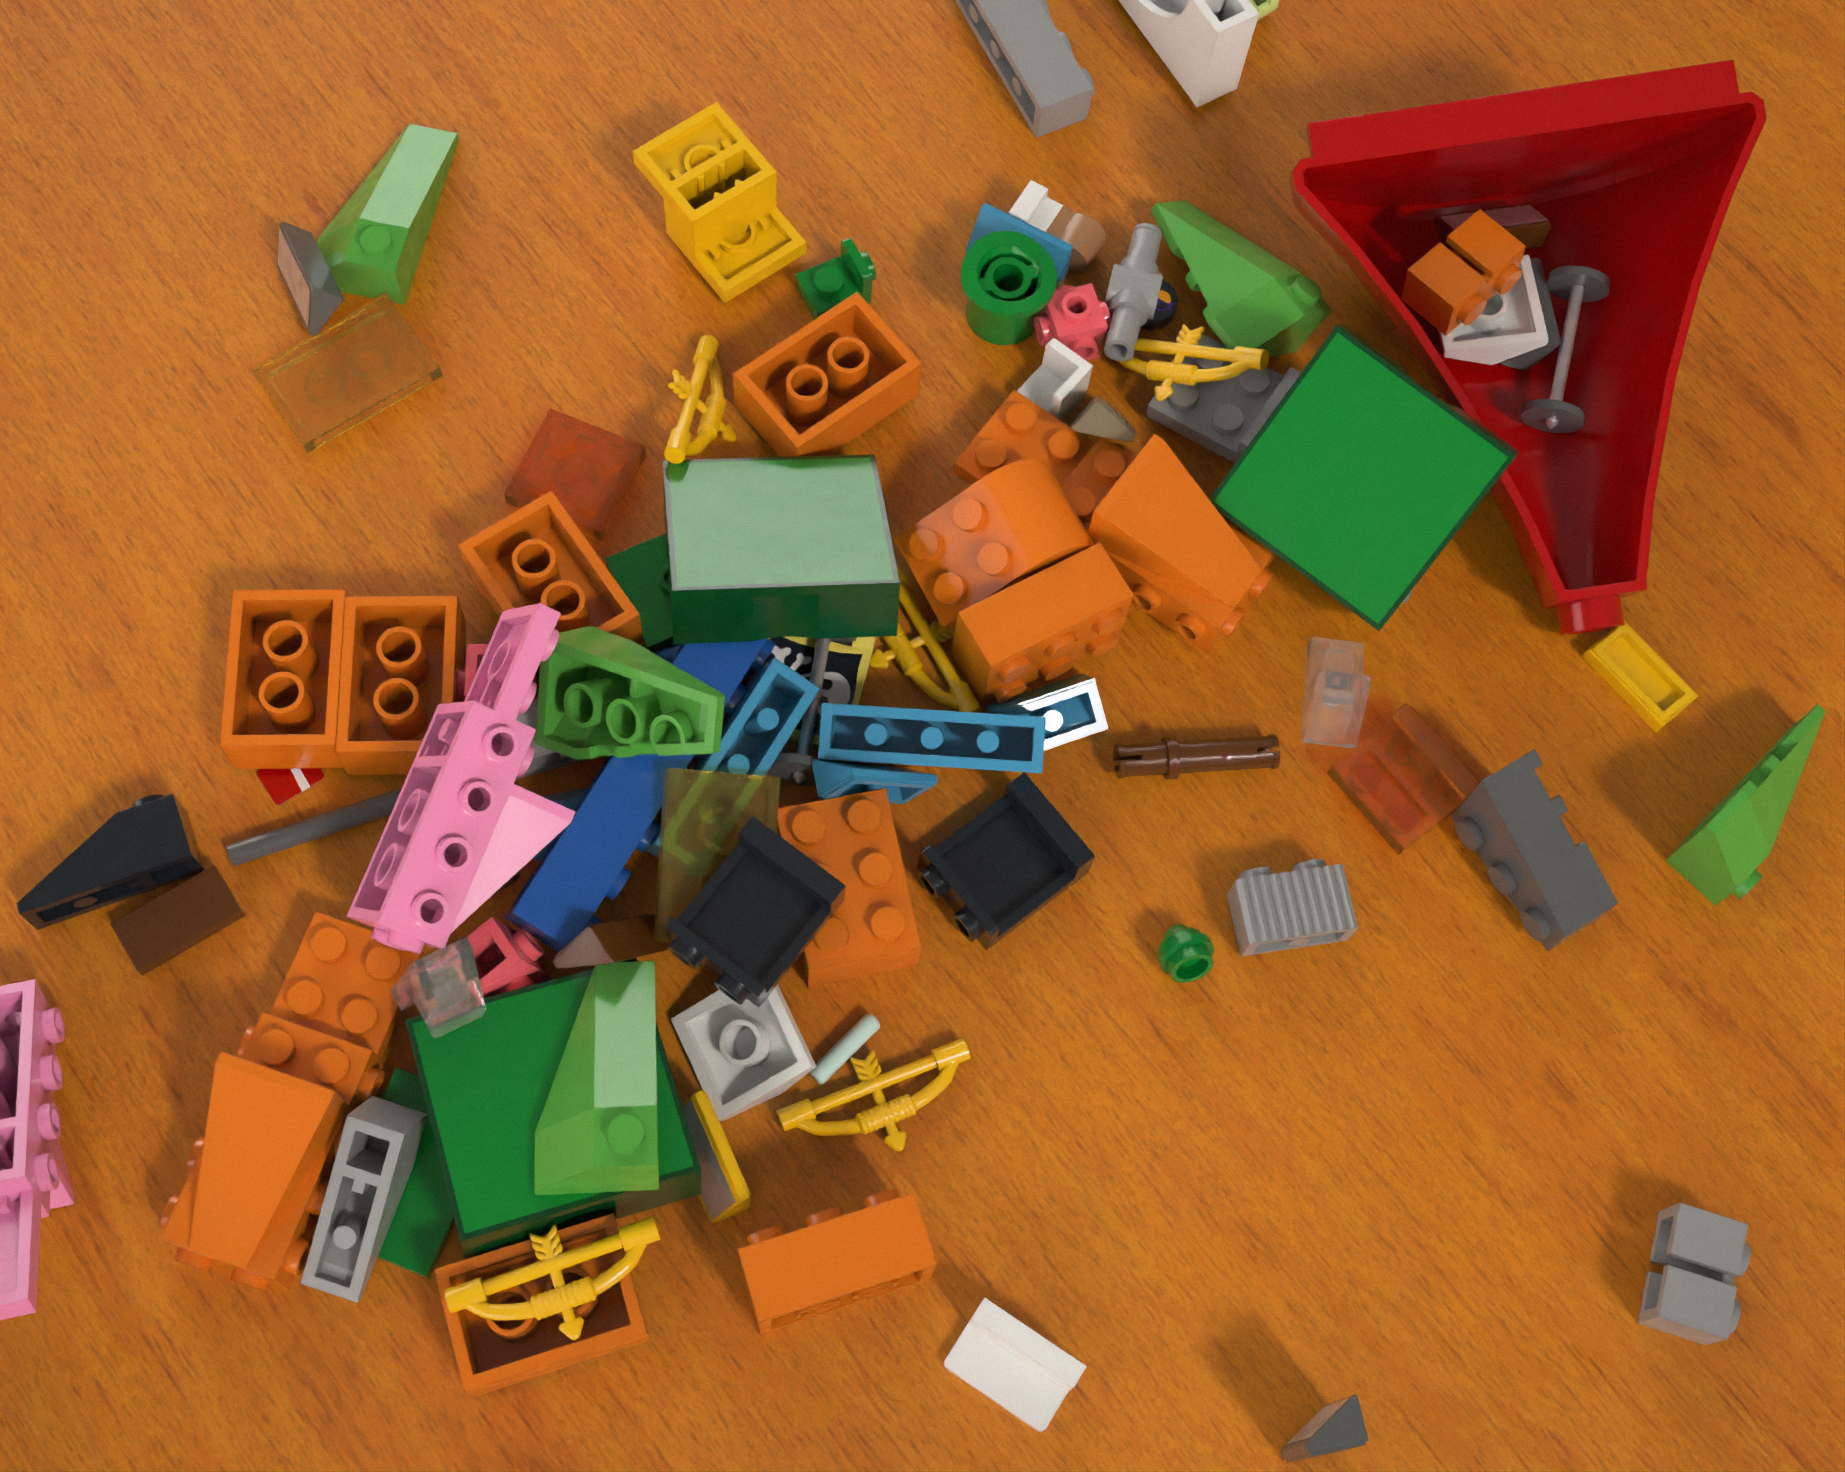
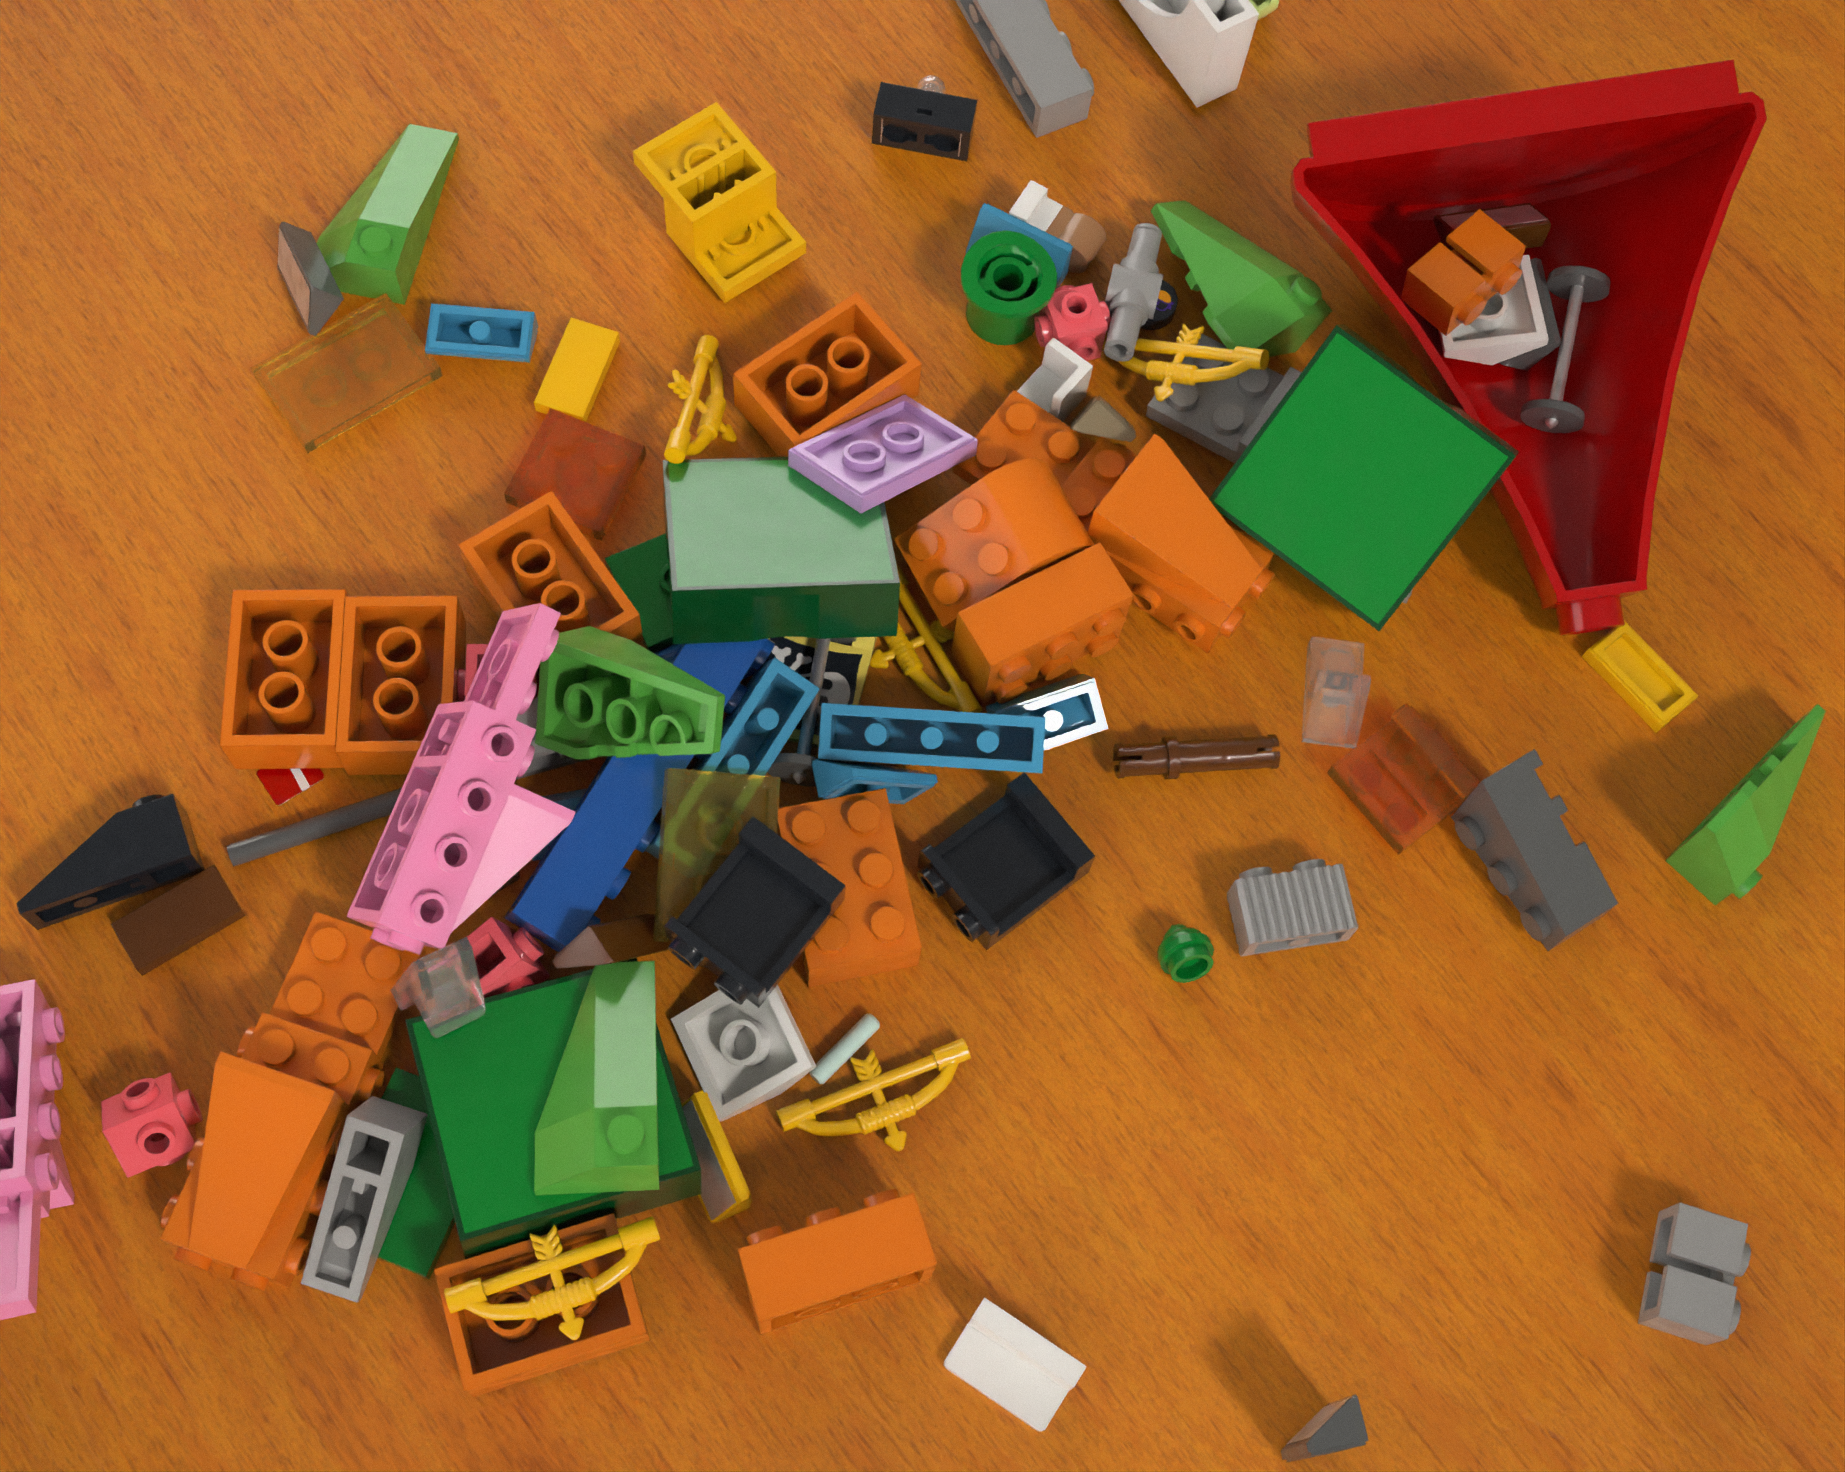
green bracket [795,237,876,320] -> none
none -> coral brick [101,1072,203,1178]
none -> dark azure slope [425,303,538,363]
none -> yellow tile [534,317,620,426]
none -> lavender tile [788,394,978,513]
none -> black piece [872,75,978,162]

